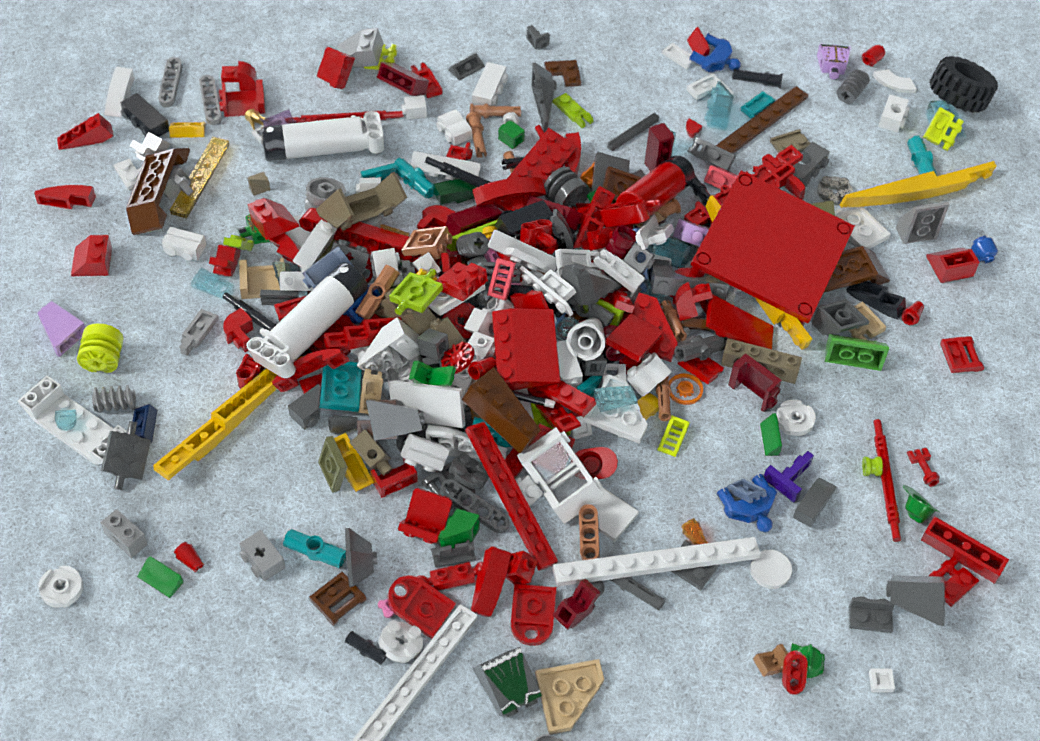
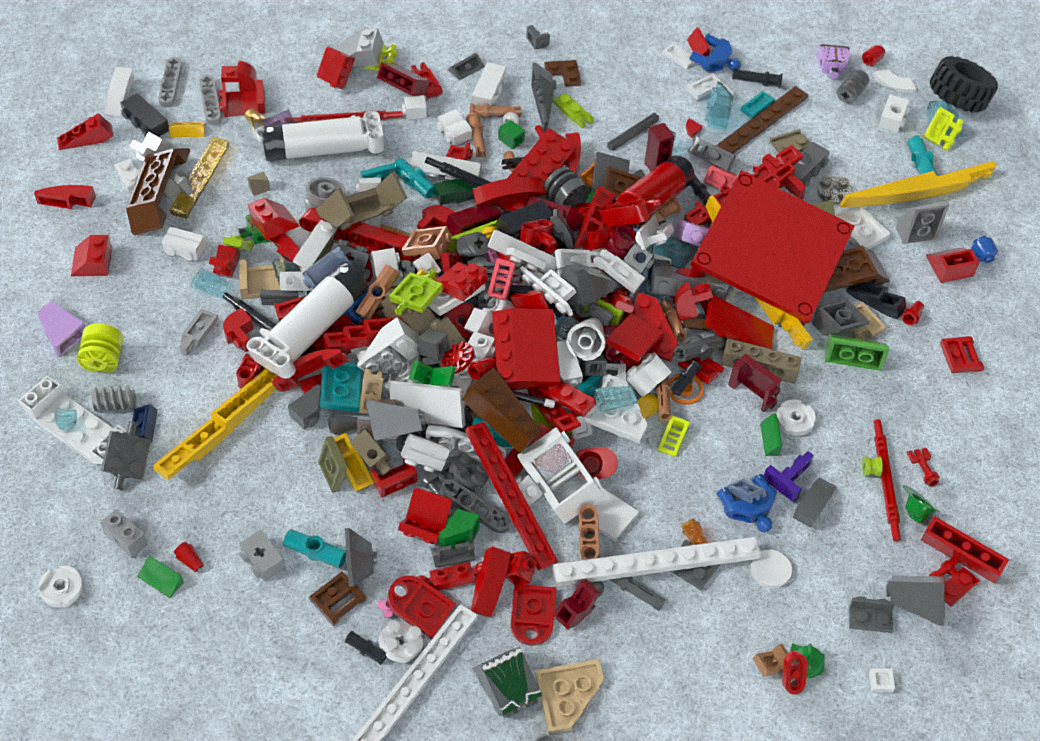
none -> black axle [671,360,702,396]

